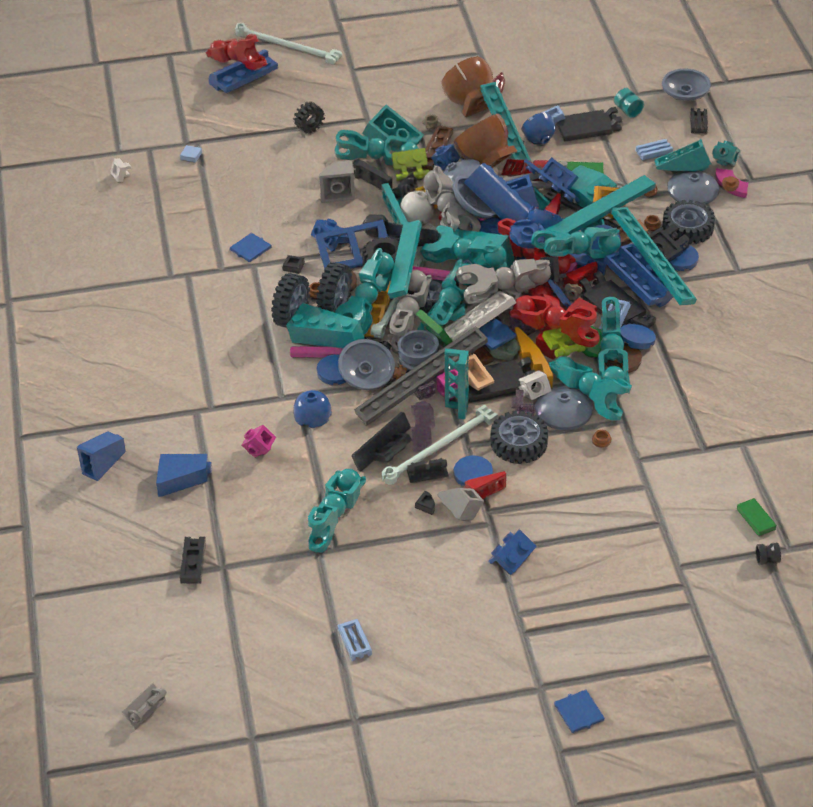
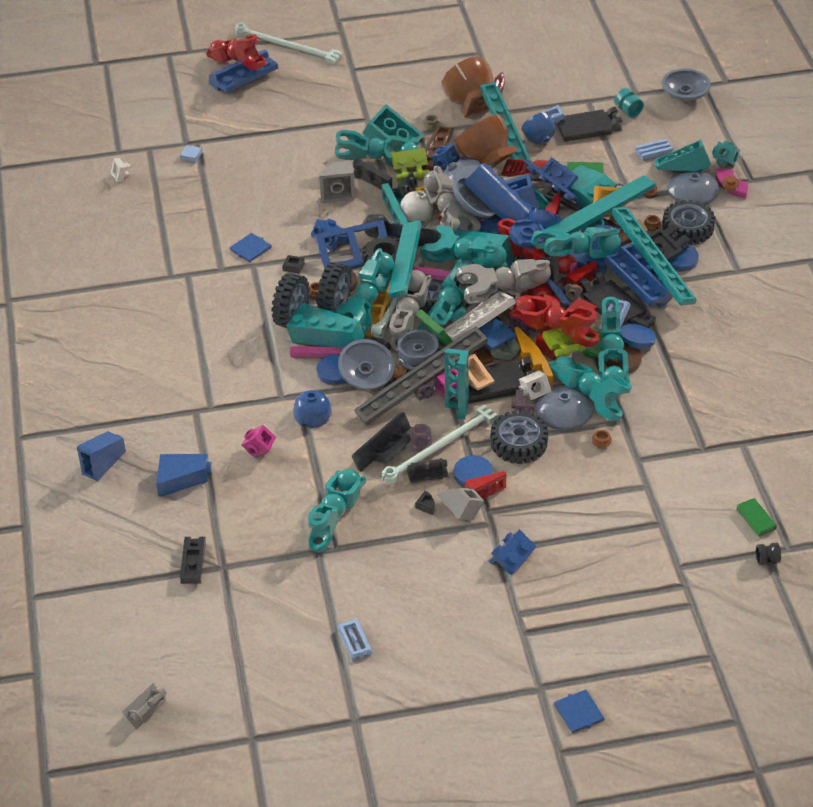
black tyre [293,101,325,134] -> none
bracket [411,401,435,429] -> none
black tile [690,108,708,133] -> none

